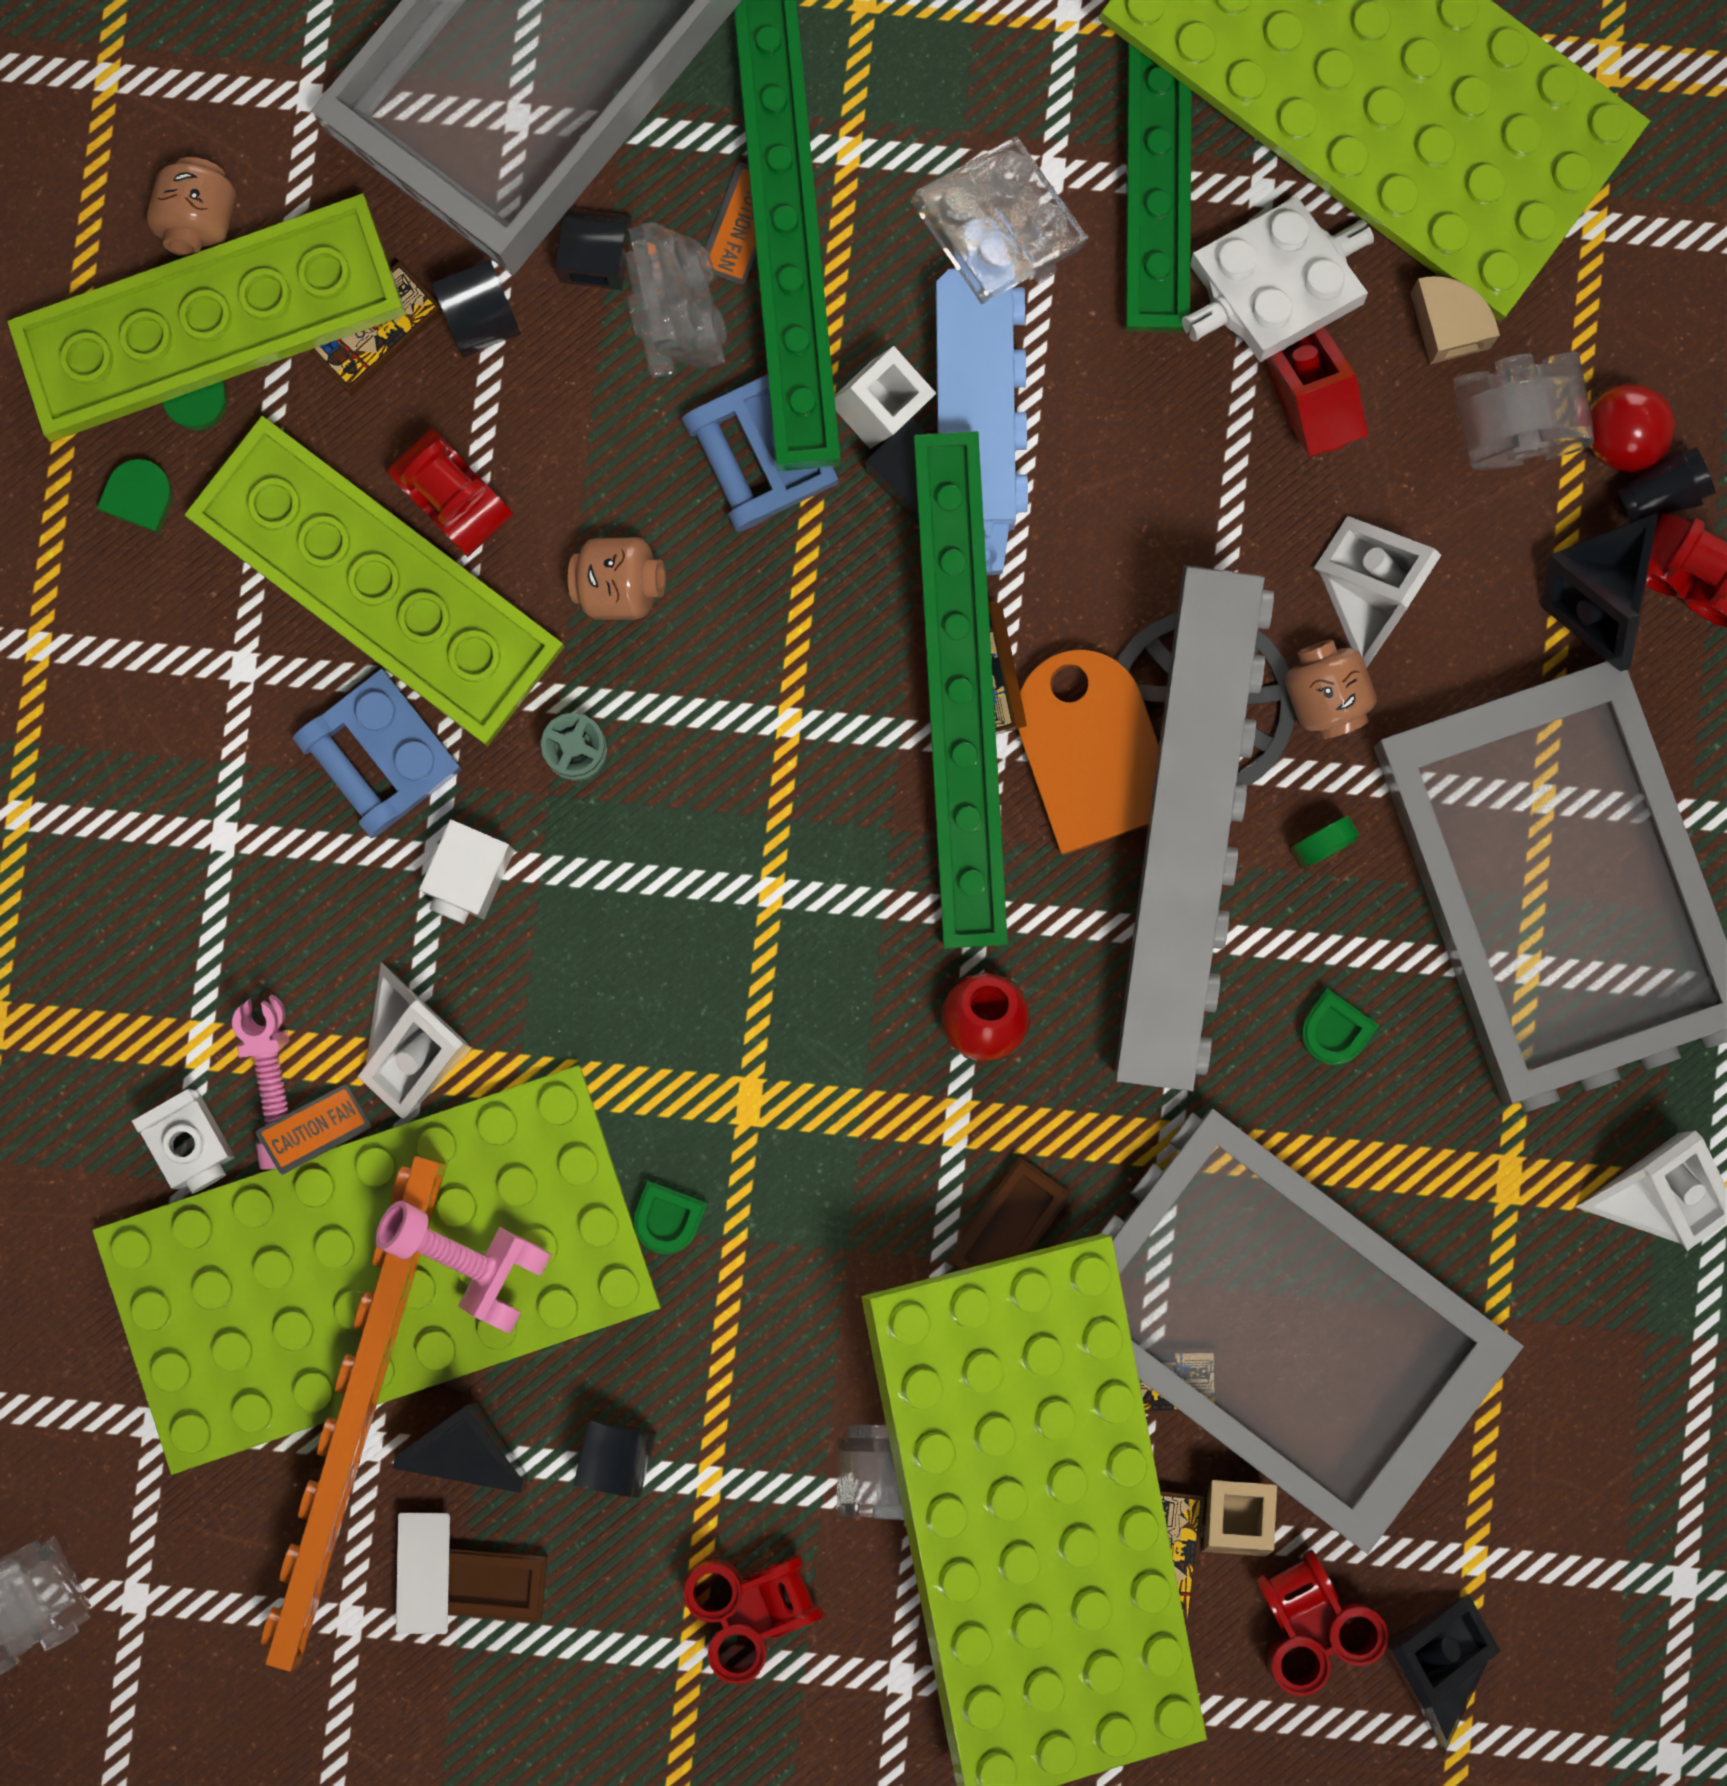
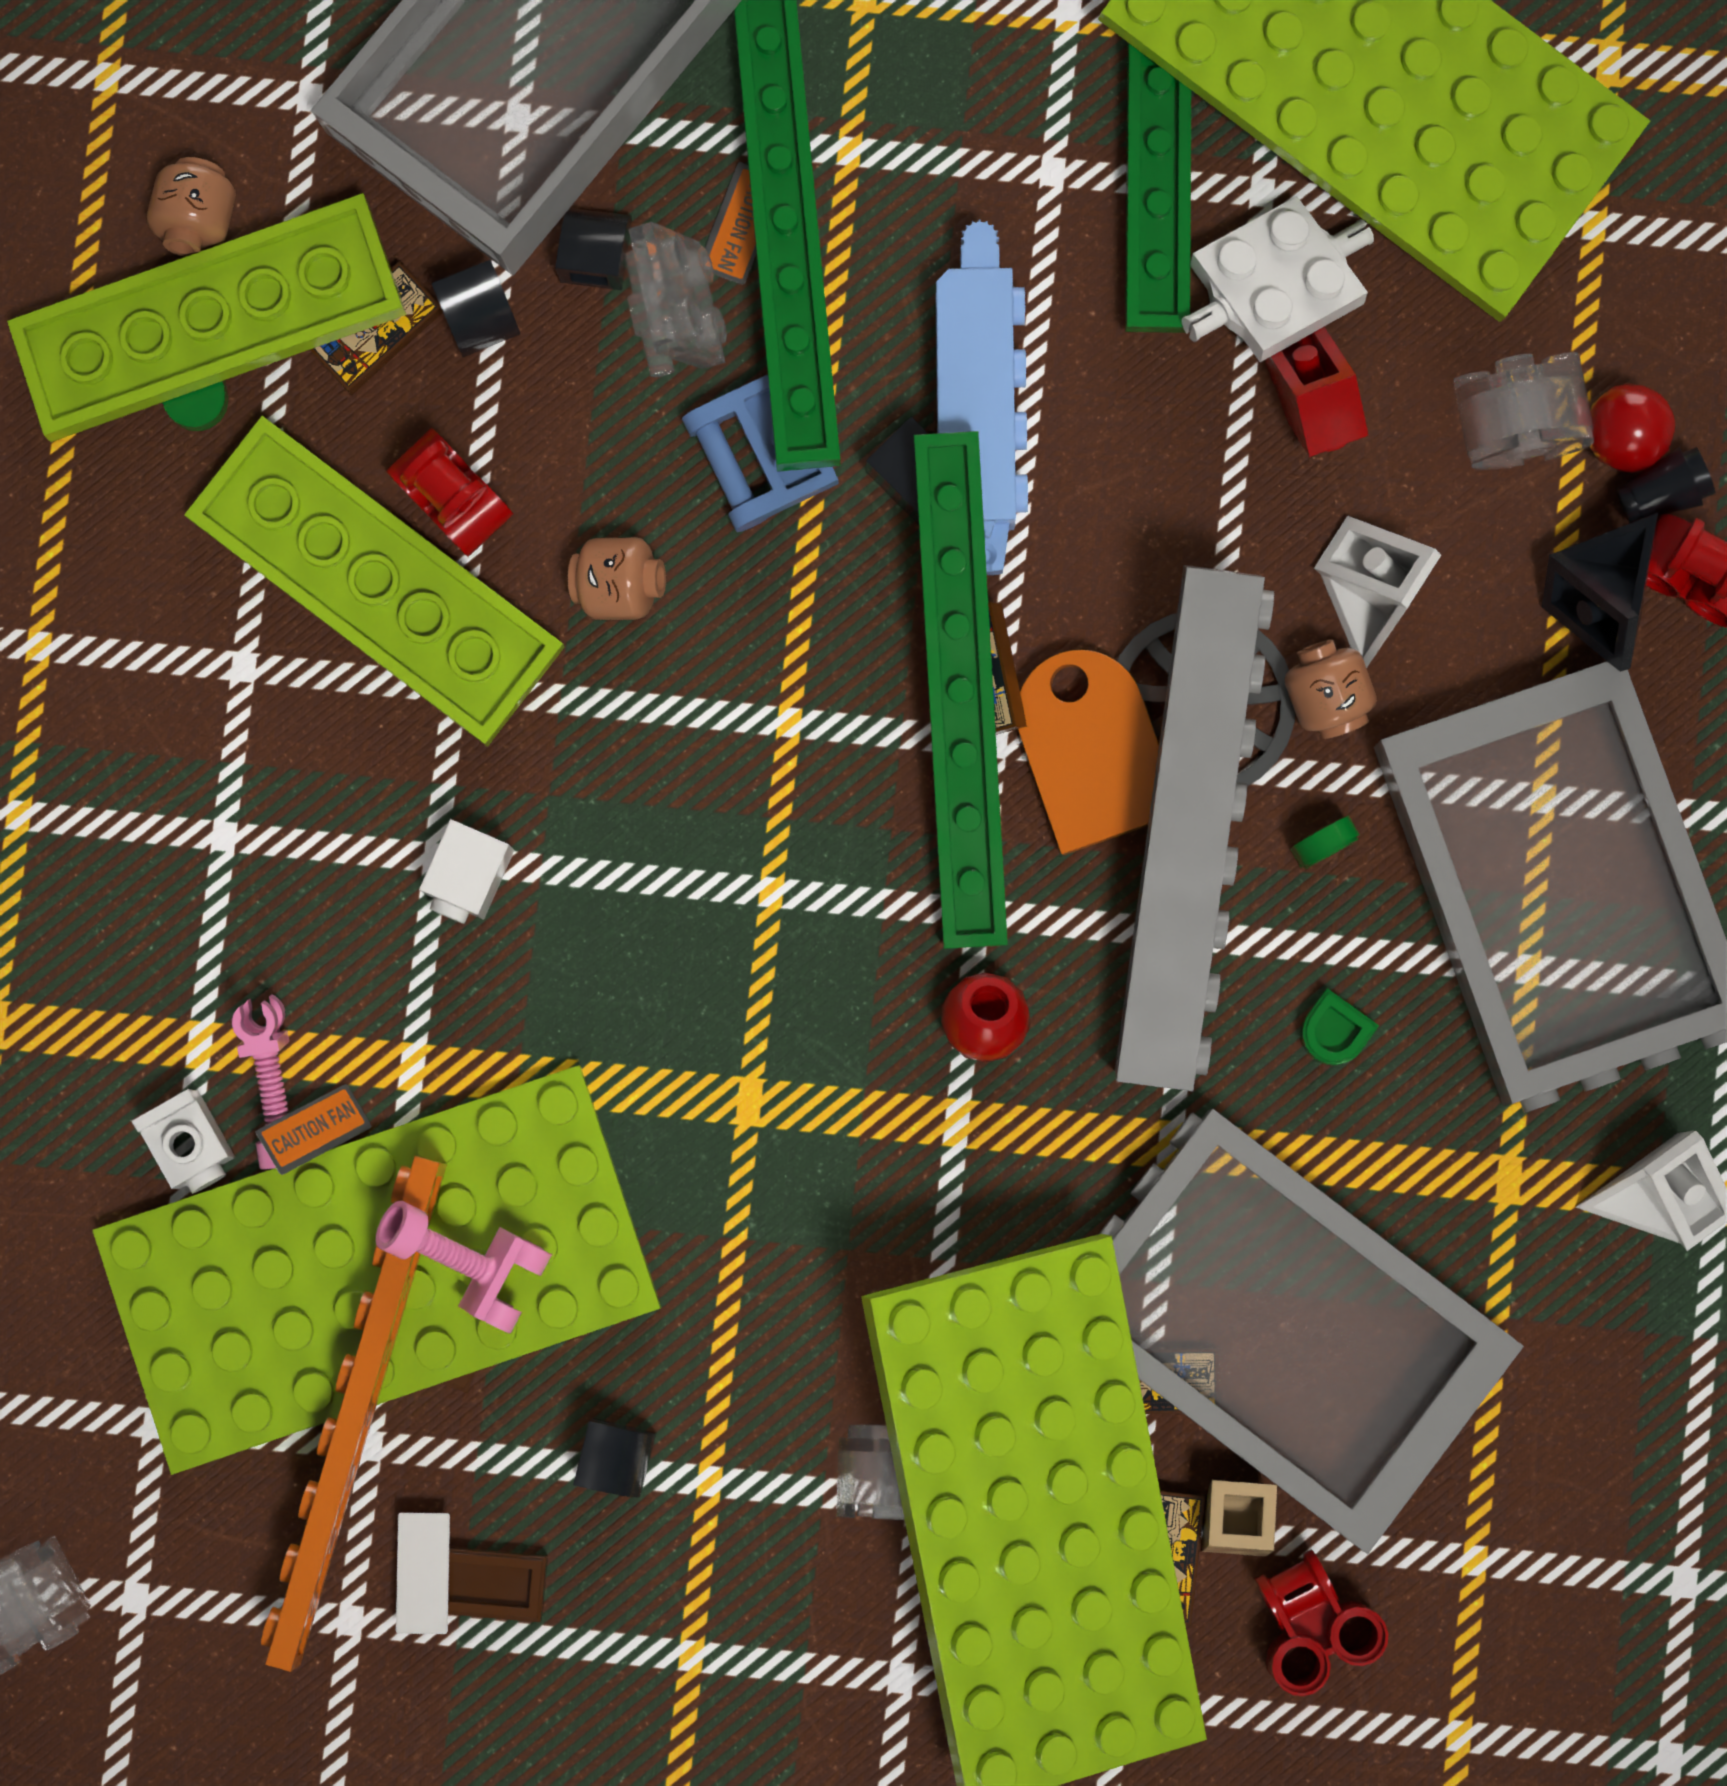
green tile [97,459,173,534] -> none
medium blue plate [292,668,462,839] -> none
white slope [358,962,472,1120] -> none
black slope [393,1401,528,1493] -> none
sand green wheel [541,712,608,781] -> none
green tile [634,1181,708,1254] -> none
red piece [683,1555,825,1684] -> none
white brick [834,346,936,449] -> none
clear plate [911,136,1088,304] -> none
reddish brown tile [945,1157,1072,1271] -> none
black slope [1385,1594,1500,1756] -> none
tan brick [1410,276,1500,365] -> none

